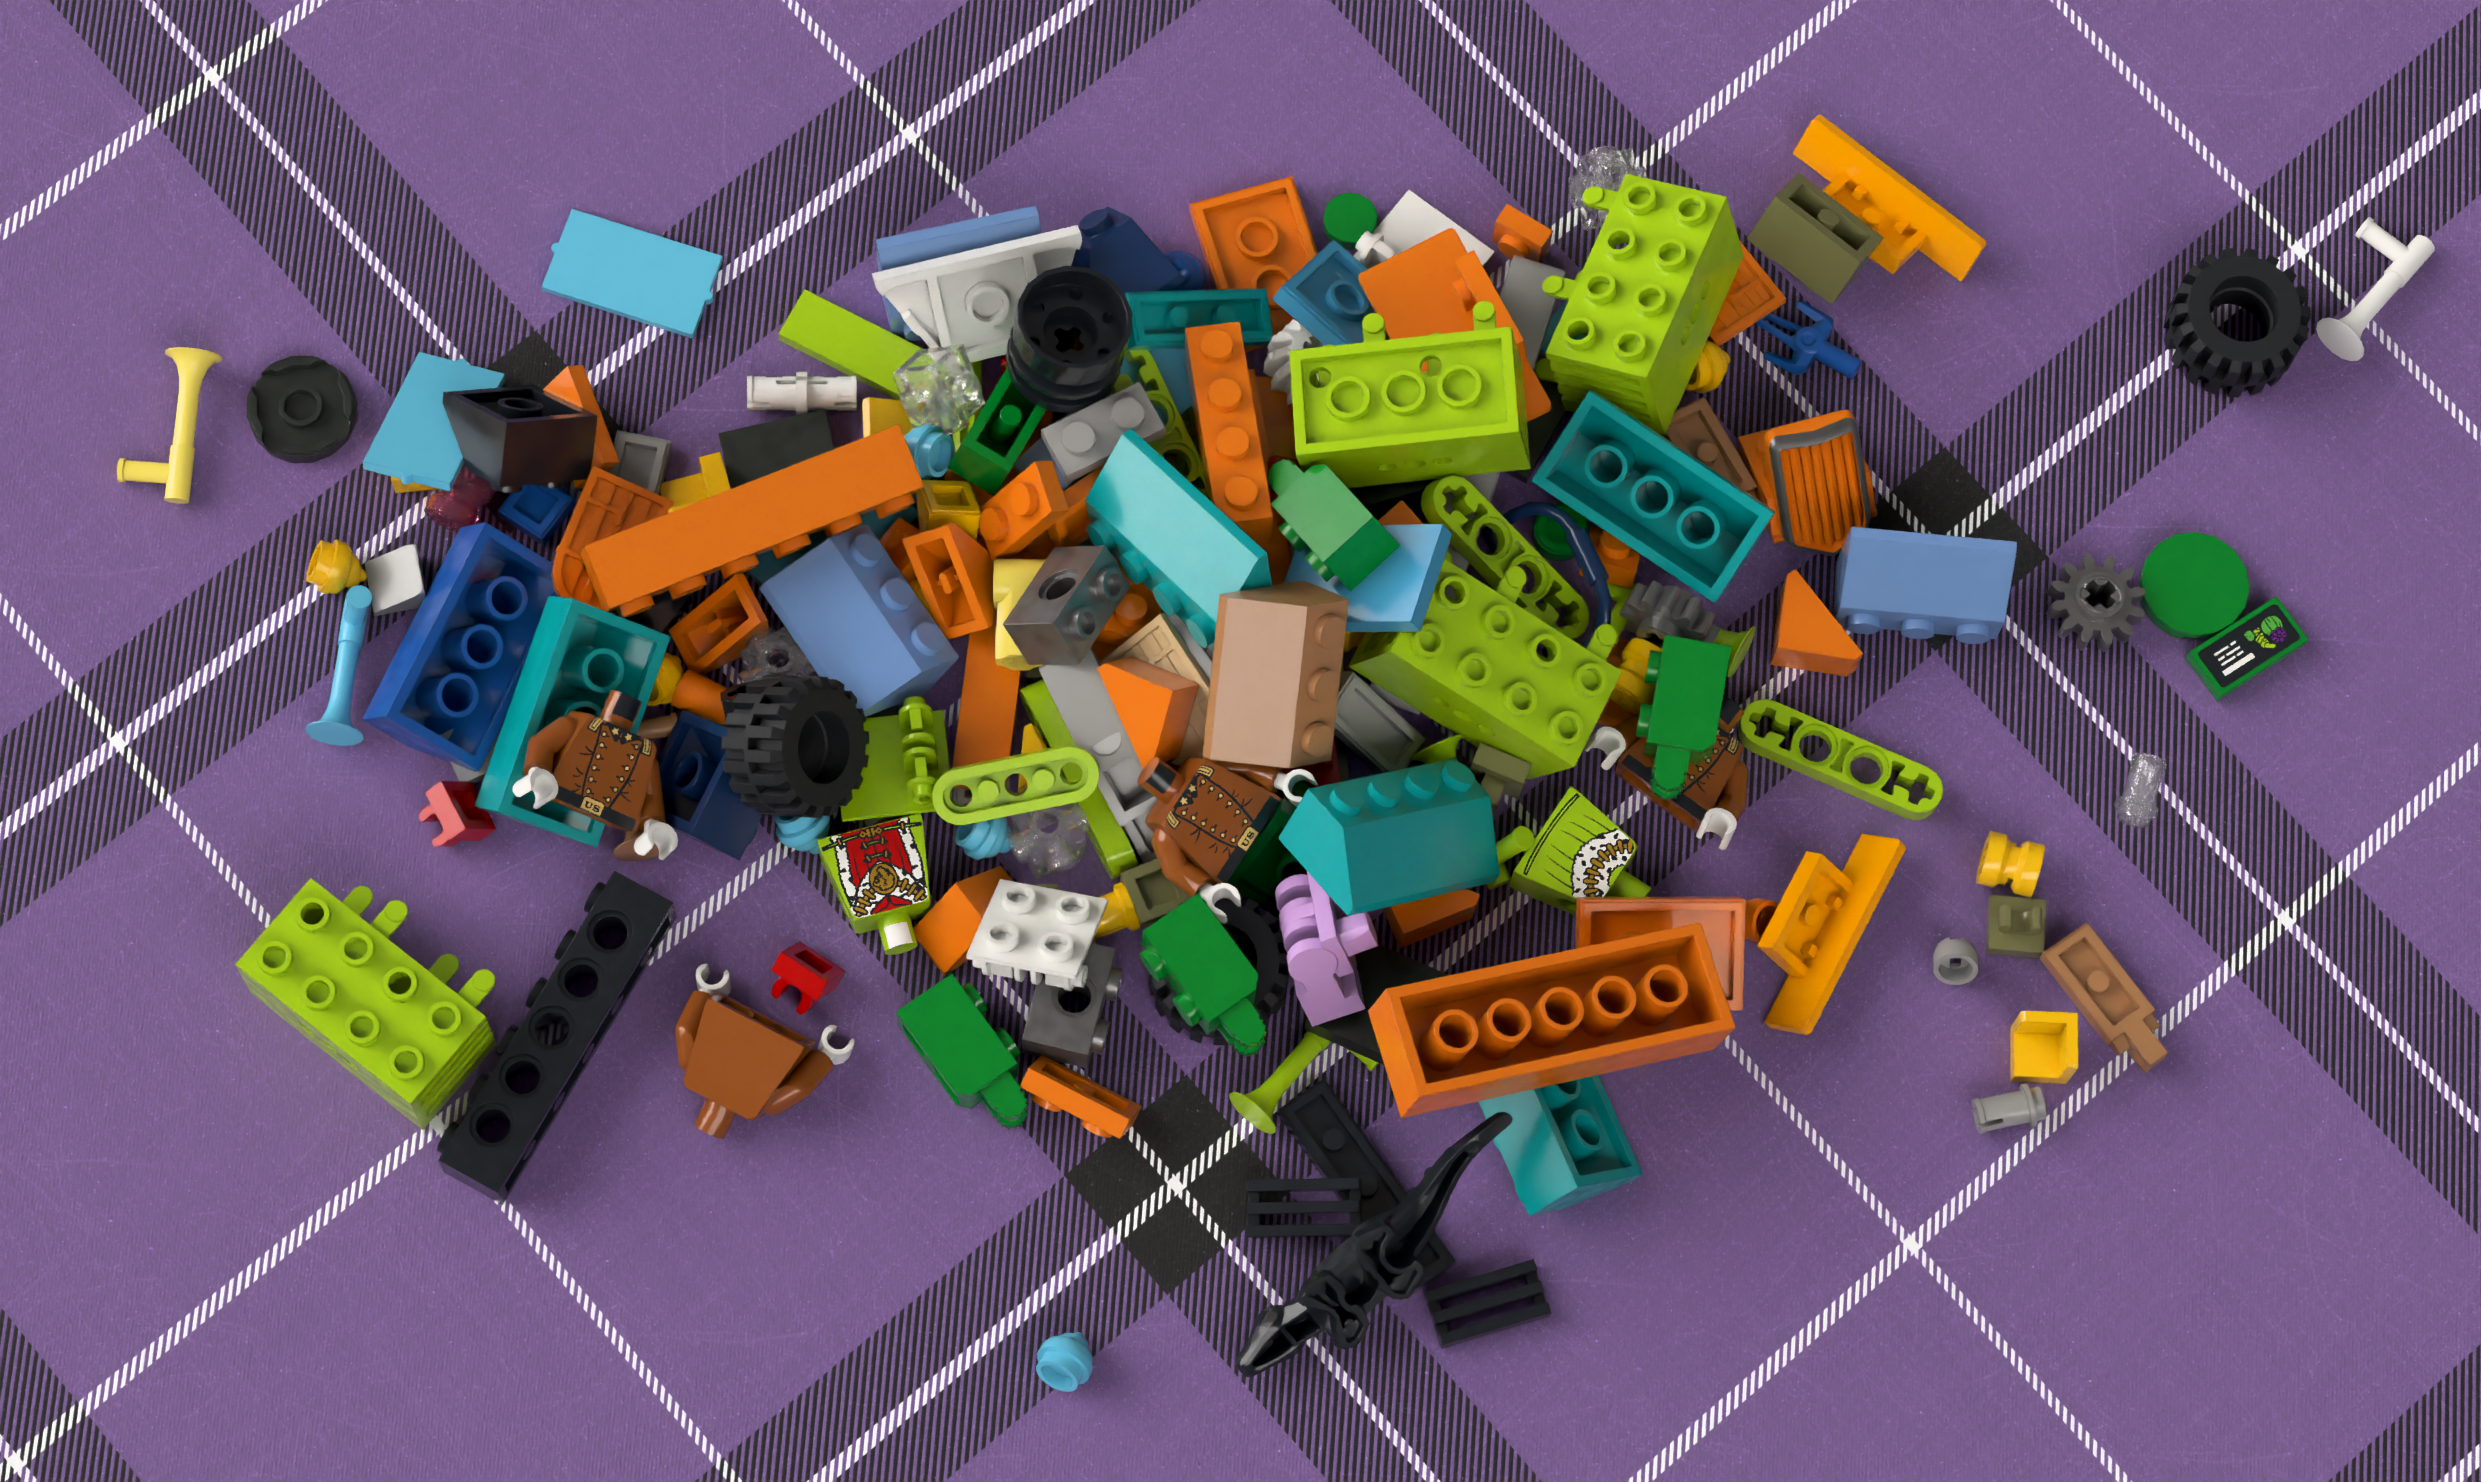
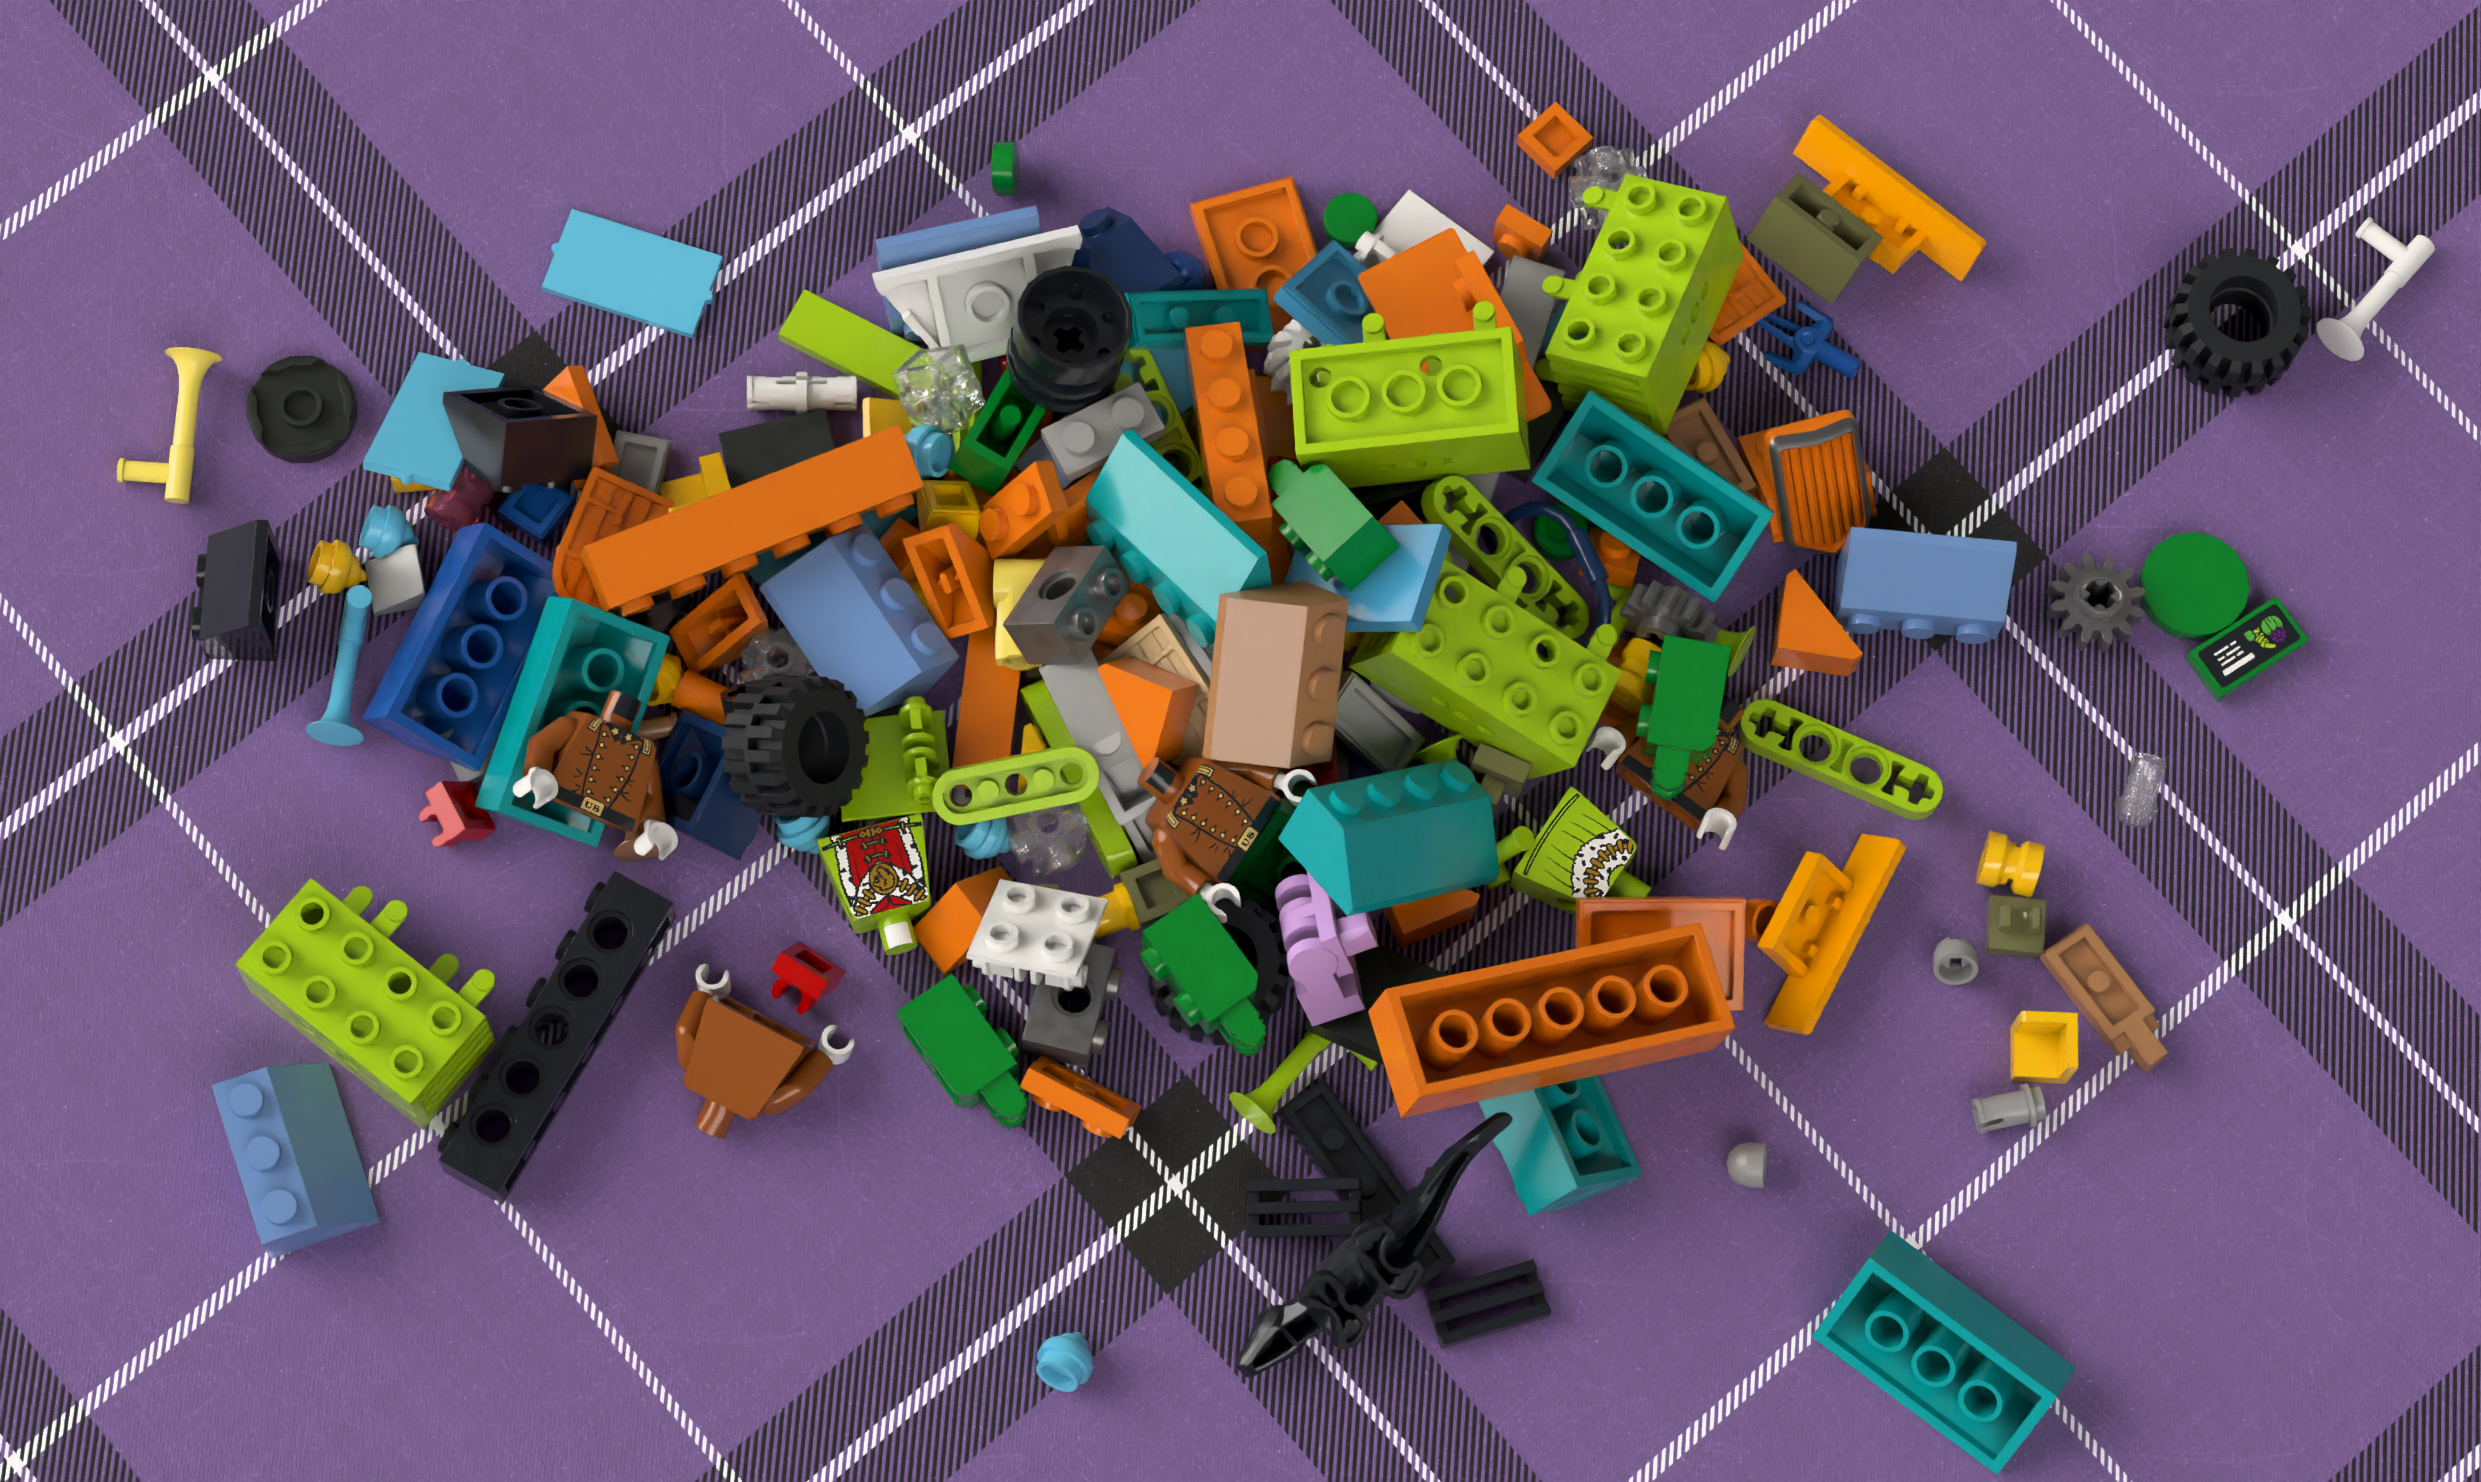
none -> black slope [191,520,283,661]
none -> medium blue slope [211,1062,381,1259]
none -> medium azure plate [359,504,419,558]
none -> green tile [991,142,1020,196]
none -> orange plate [1516,101,1593,180]
none -> light grey hinge [1726,1142,1767,1188]
none -> teal slope [1811,1230,2077,1475]

